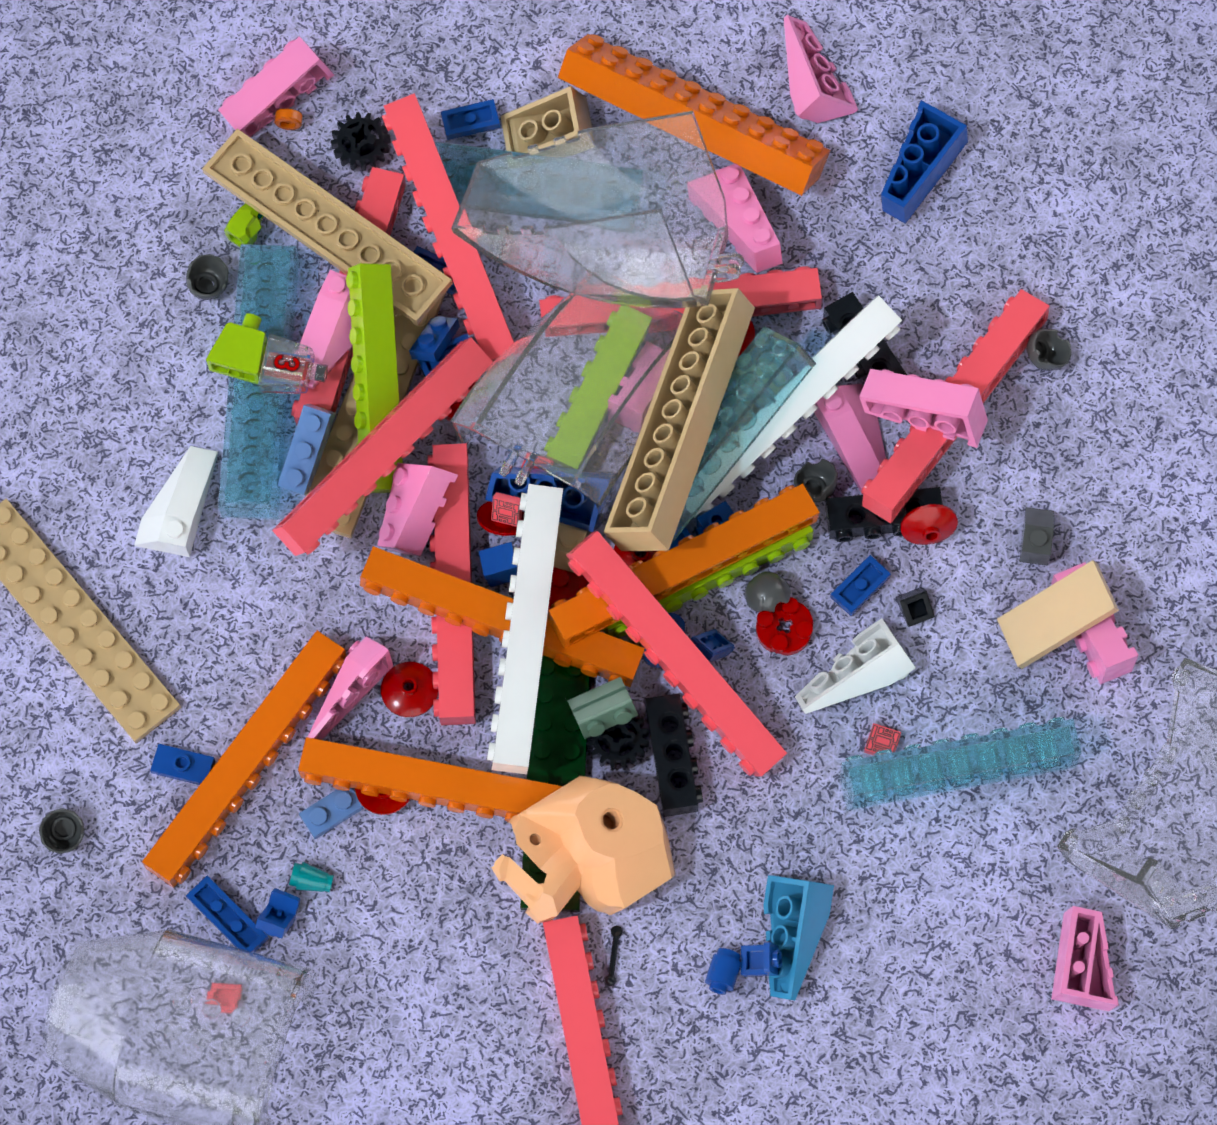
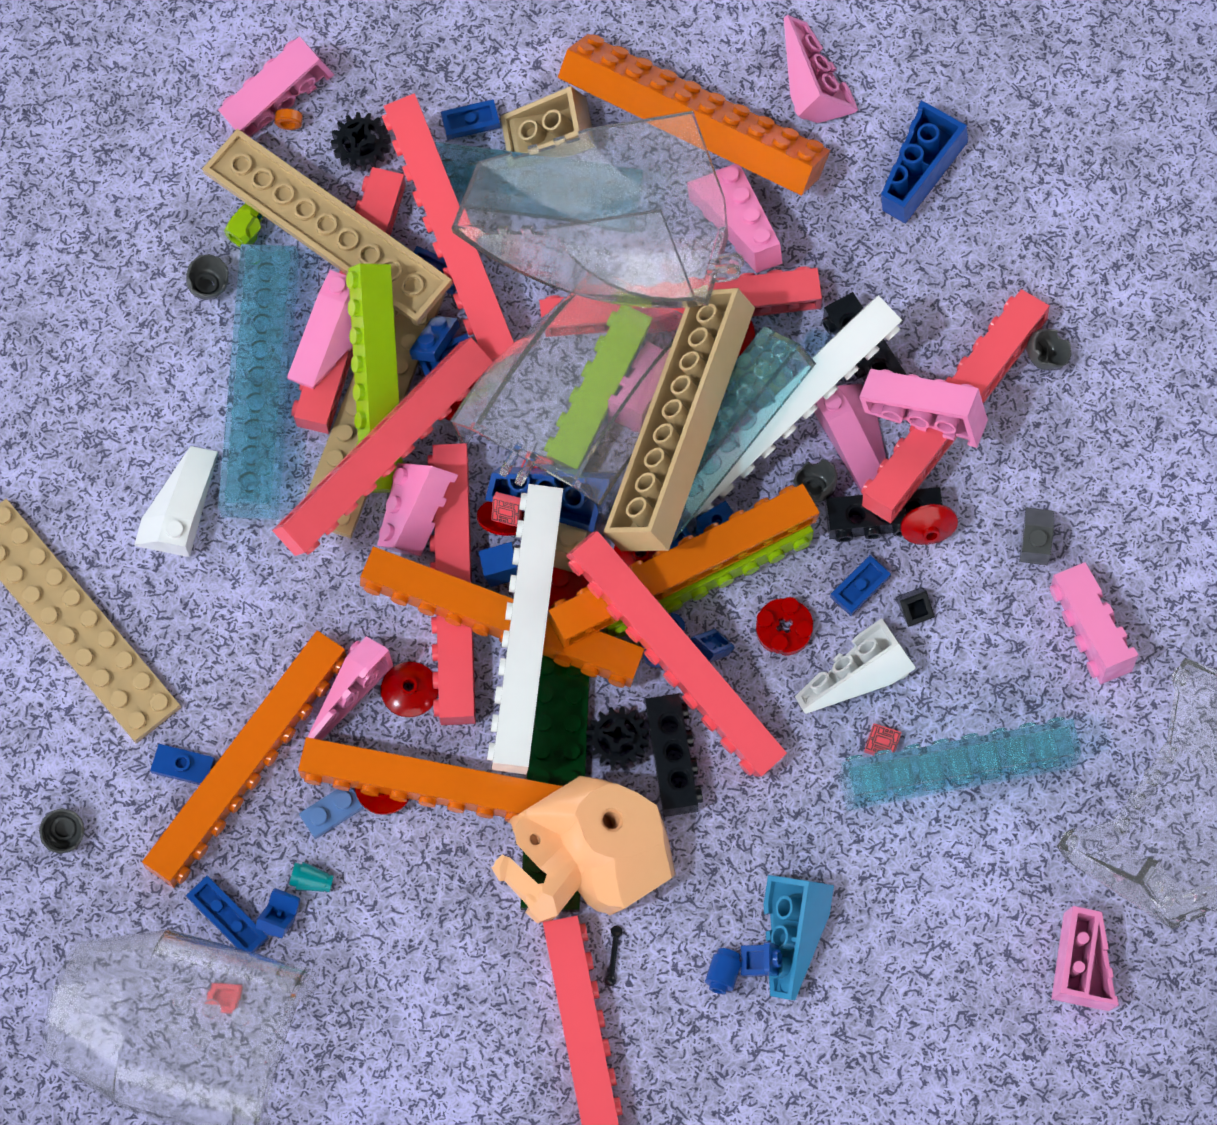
lime torso [206,313,268,385] -> none
clear torso [258,333,328,394] -> none
medium blue brick [277,403,336,495] -> none
sand green brick [567,677,638,739] -> none
dark grey hair [744,571,792,612] -> none
tan tile [997,560,1119,669] -> none

